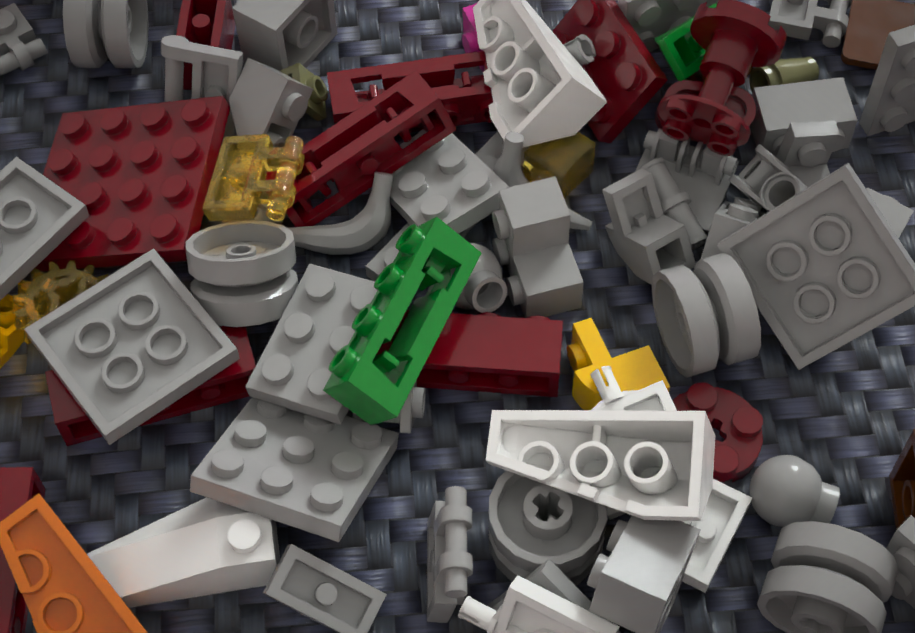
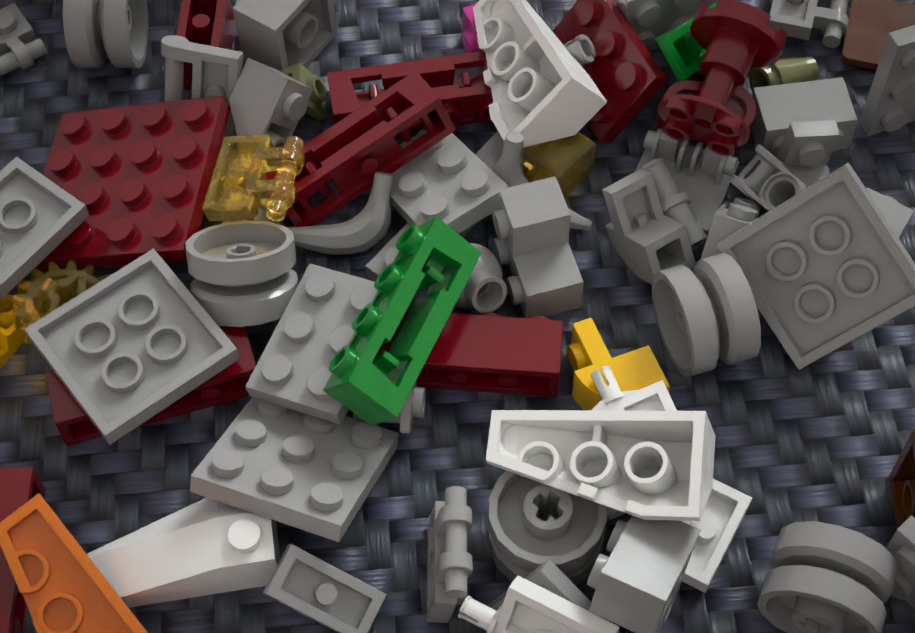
dark red plate [672,383,763,482] -> none
light grey piece [749,455,840,527] -> none

